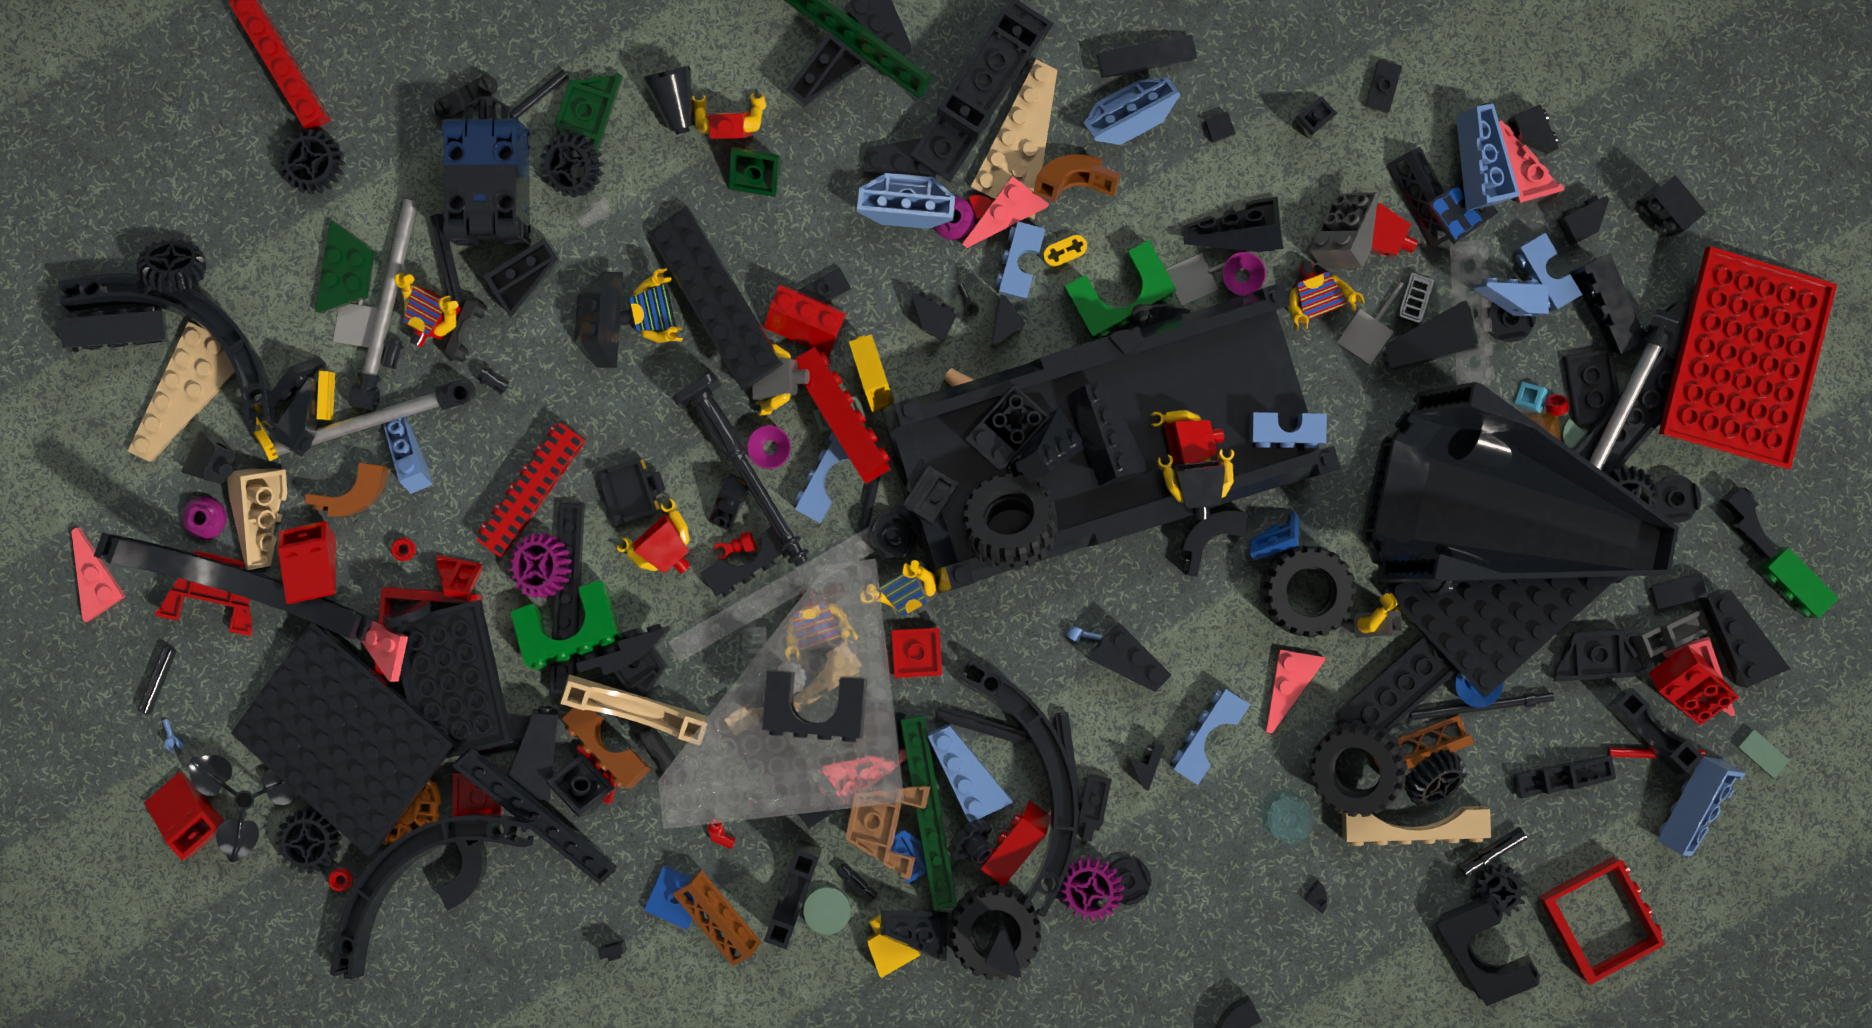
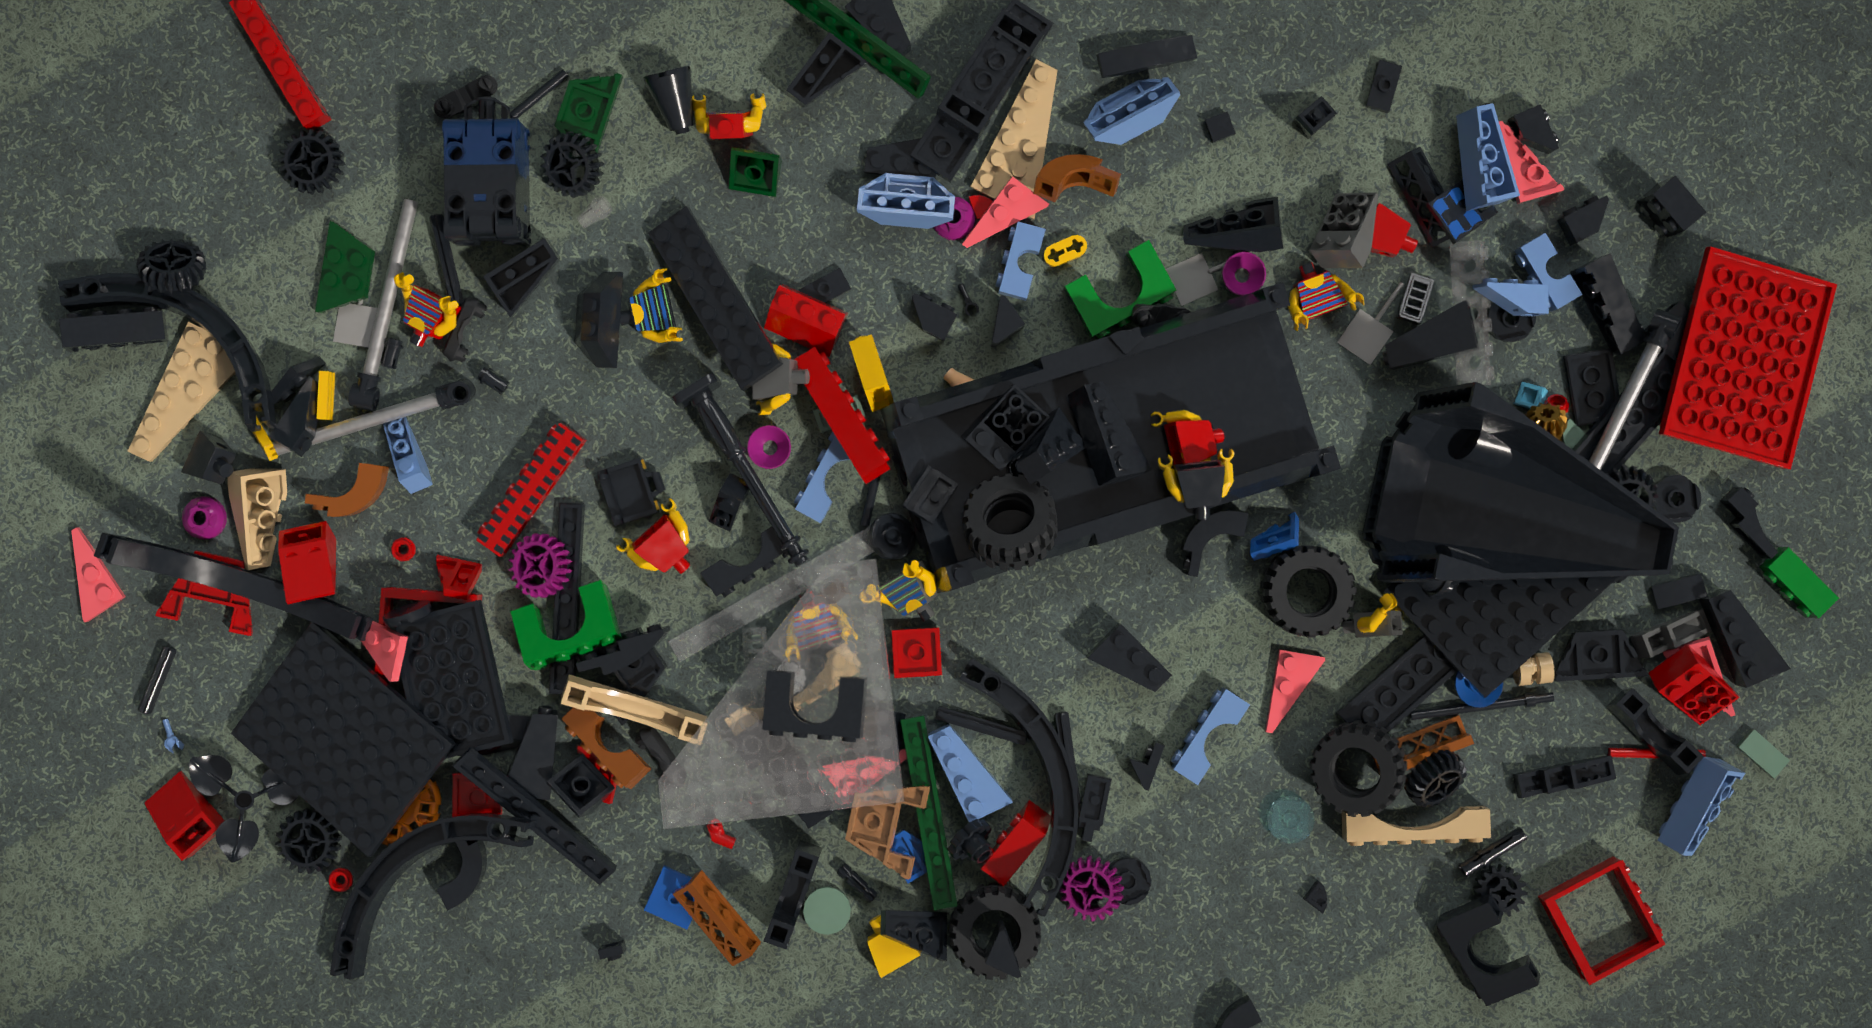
red piece [713,530,758,559] -> none
medium blue hand [1067,626,1102,642] -> none
medium blue arch [1249,412,1327,449] -> none
none -> tan wheel [1512,652,1554,686]
none -> pearl gold gear [1525,402,1568,438]

